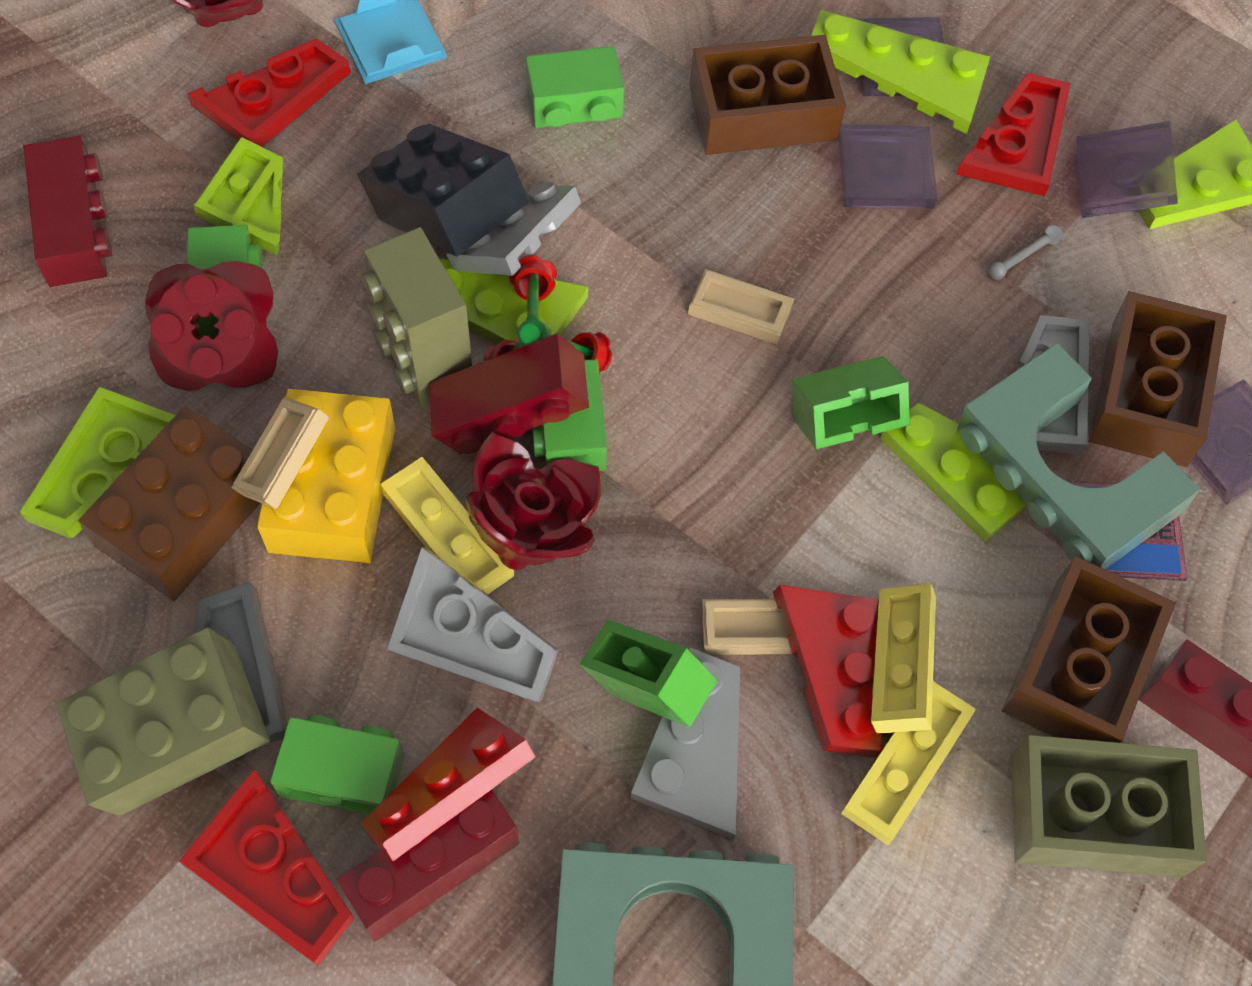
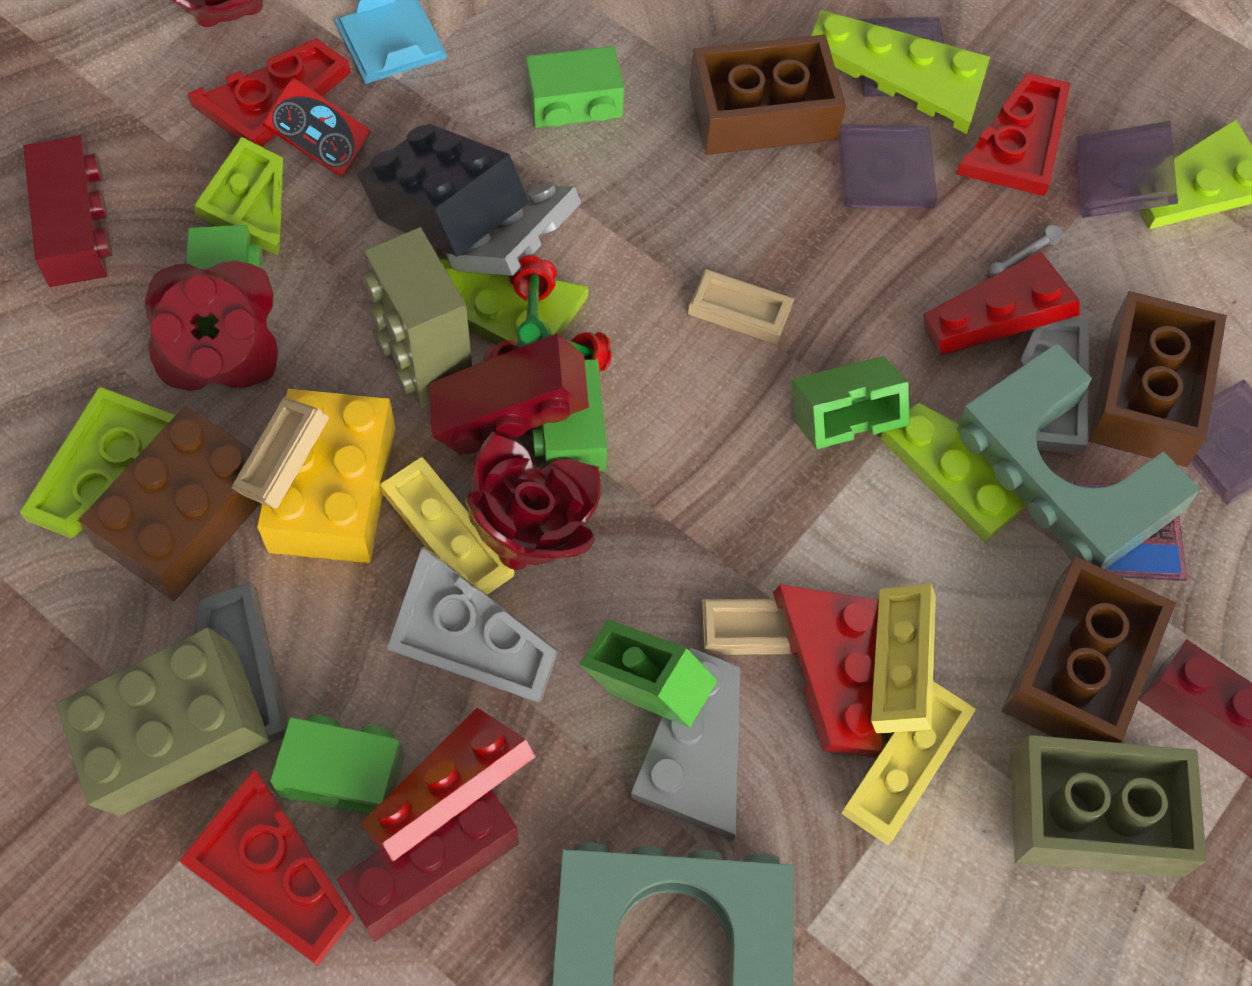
none -> slope [263,78,371,178]
none -> red wing [923,251,1080,355]

